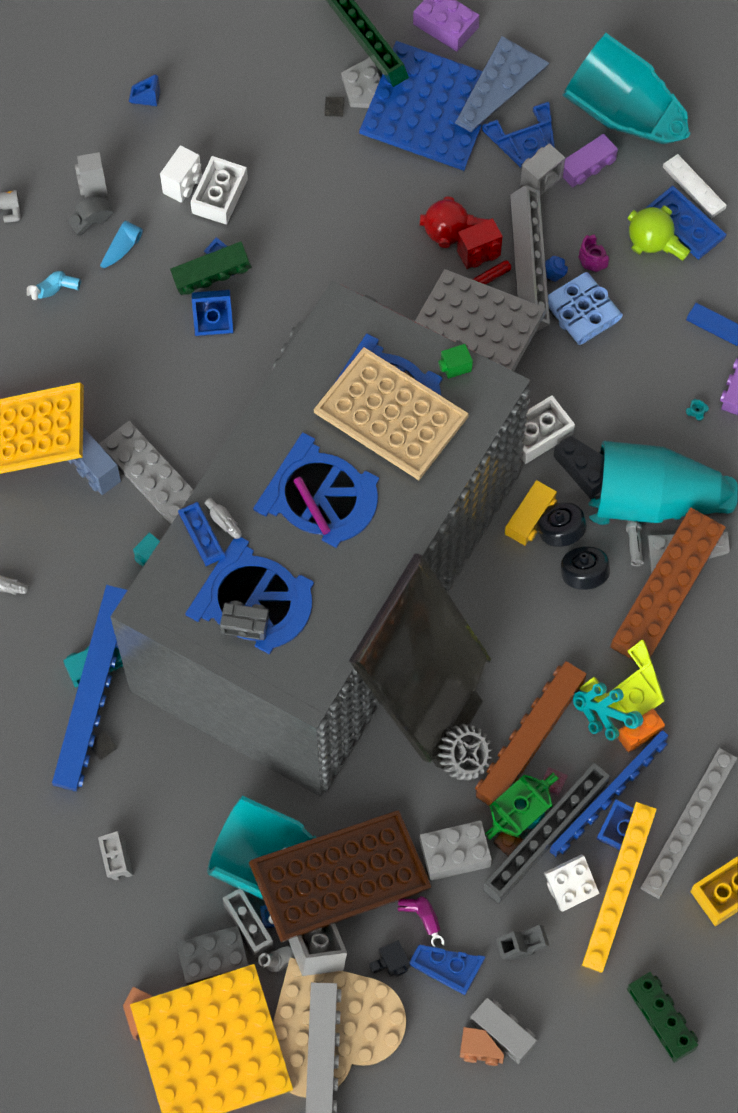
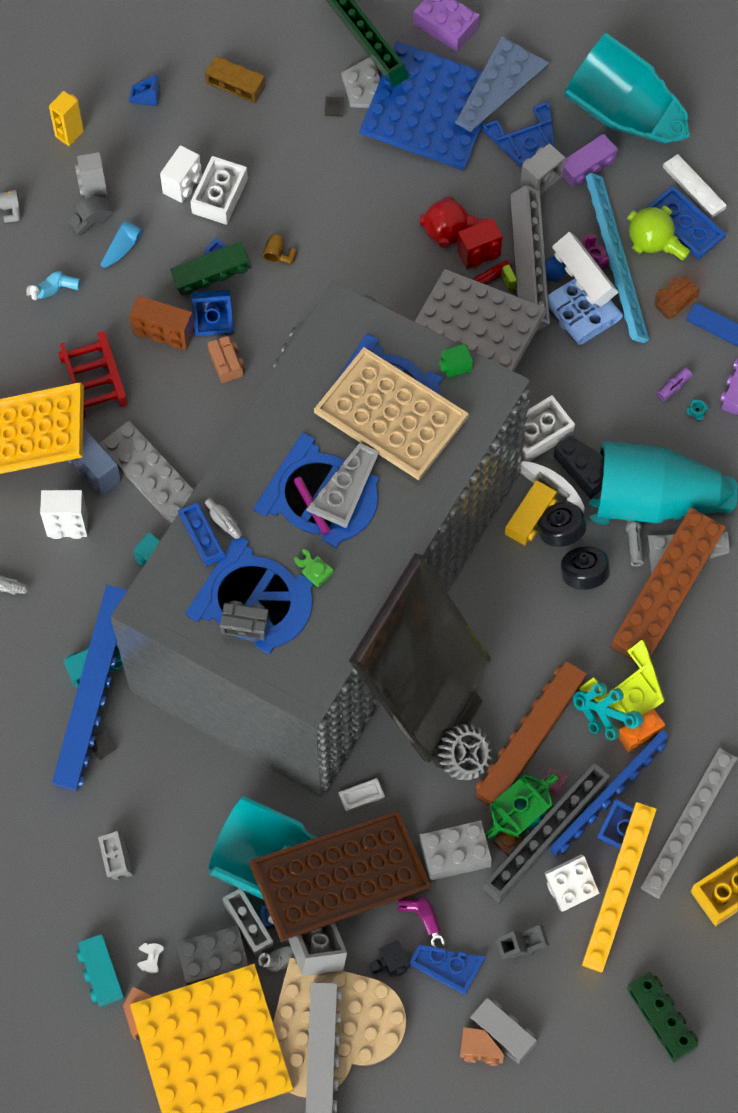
none -> white brick [40,490,88,539]
none -> yellow brick [49,91,84,146]
none -> red fence [58,331,128,418]
none -> teal brick [76,934,124,1007]
none -> dark orange brick [129,295,195,350]
none -> white piece [137,943,164,974]
none -> pearl gold brick [205,56,265,103]
none -> nougat brick [207,336,245,383]
none -> pearl gold piece [262,234,297,265]
none -> bright green plate [294,549,333,588]
none -> light grey wing [306,443,379,528]
none -> white tile [339,778,385,813]
none -> lime tile [502,265,517,291]
none -> white slope [520,461,585,513]
none -> white brick [552,232,619,307]
none -> medium azure plate [586,173,649,343]
none -> clear orange brick [654,275,700,319]
none -> medium lavender pin [656,368,693,402]

